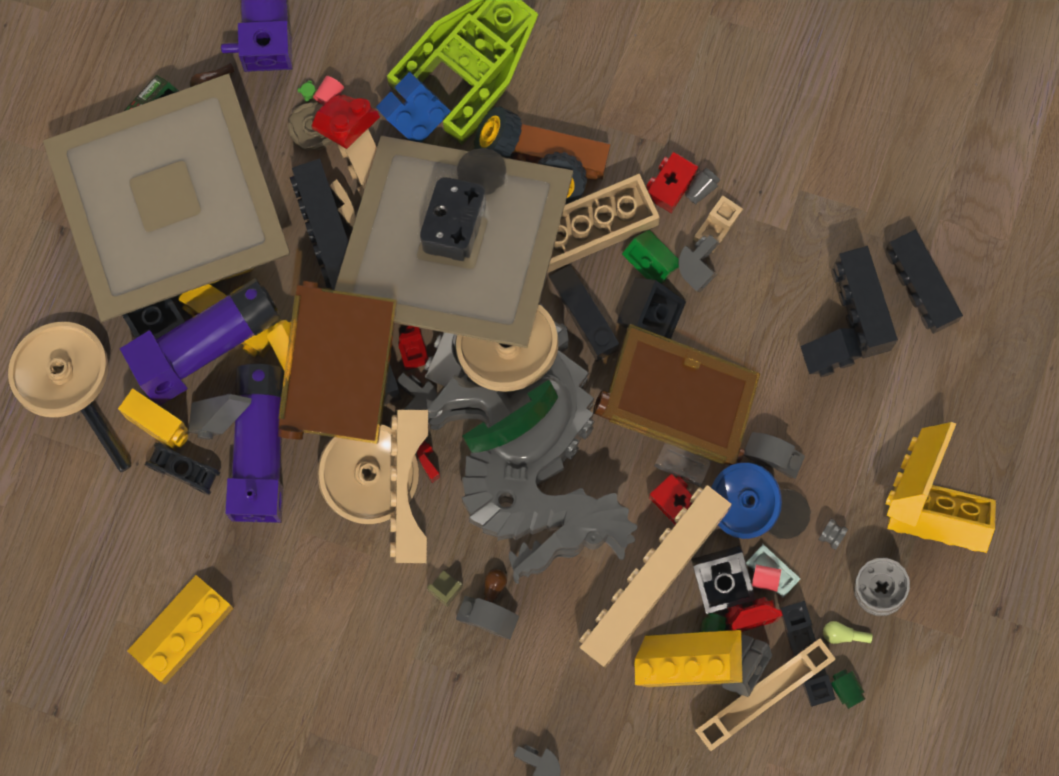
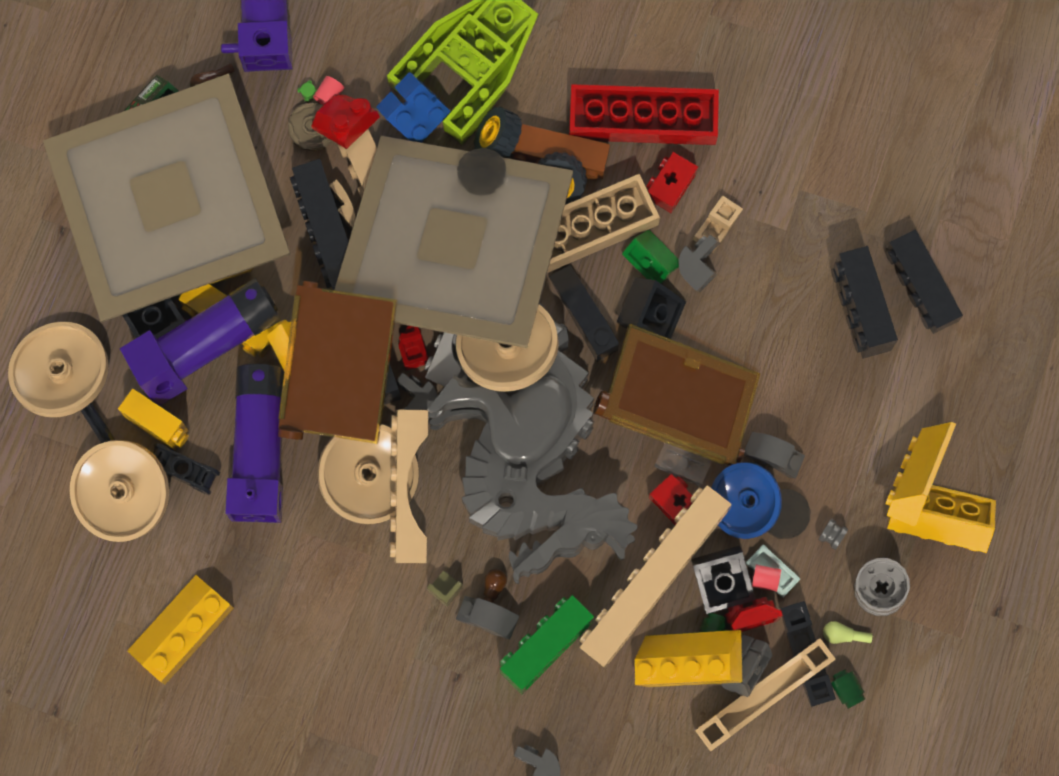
dark grey slope [189,394,252,440] -> none
red slope [417,440,440,483] -> none
black axle [420,177,487,261] -> none
dark green slope [462,380,558,453] -> none
dark grey cone [685,168,720,205] -> none
black brick [800,328,863,377] -> none
none -> tan dish [70,440,169,542]
none -> green brick [500,595,594,695]
none -> red brick [569,84,719,145]

